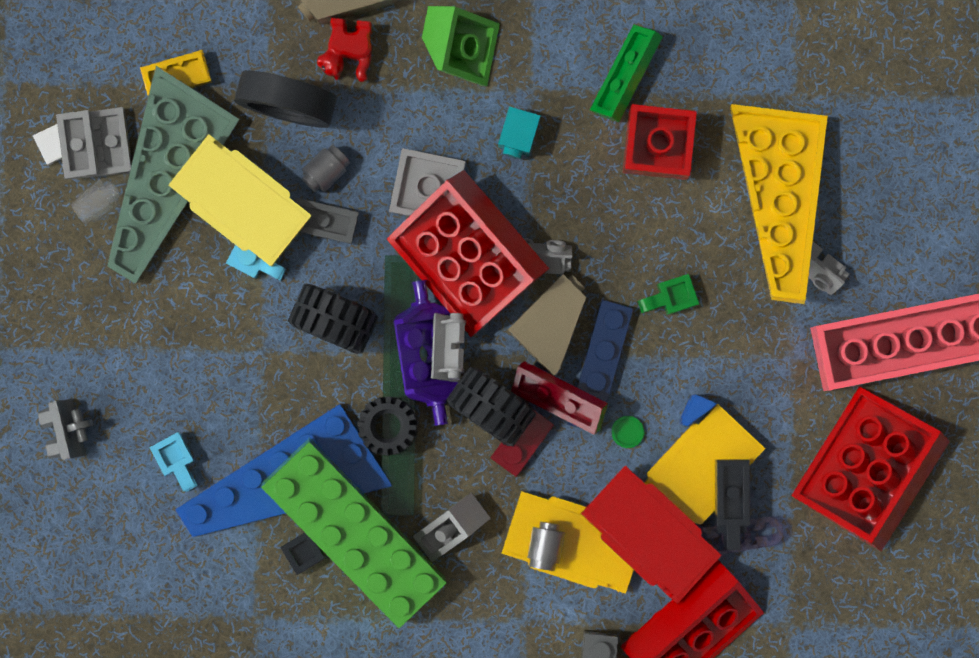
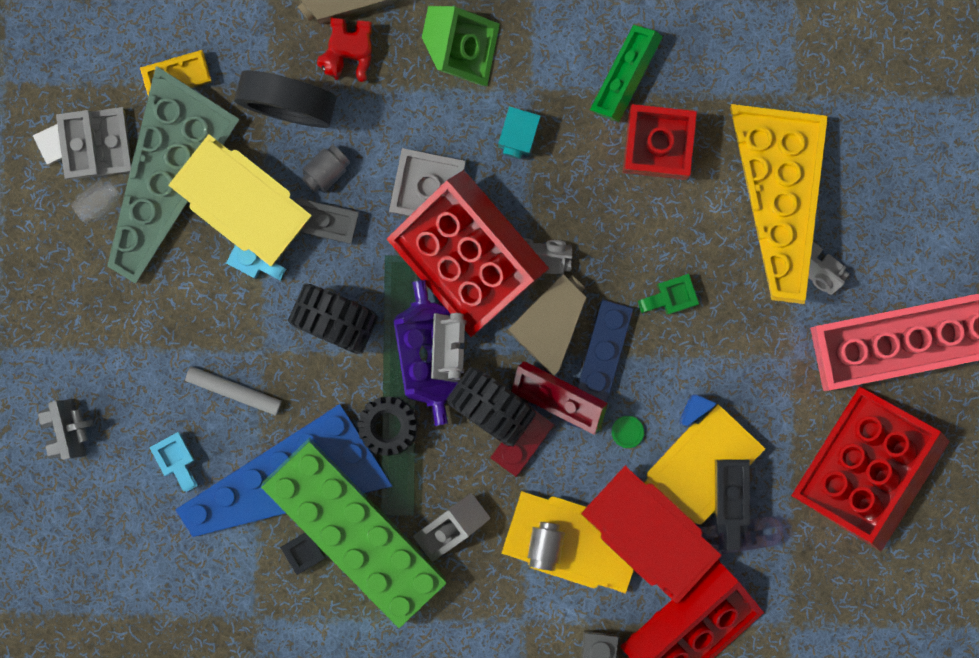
none -> light grey piece [185,366,282,416]

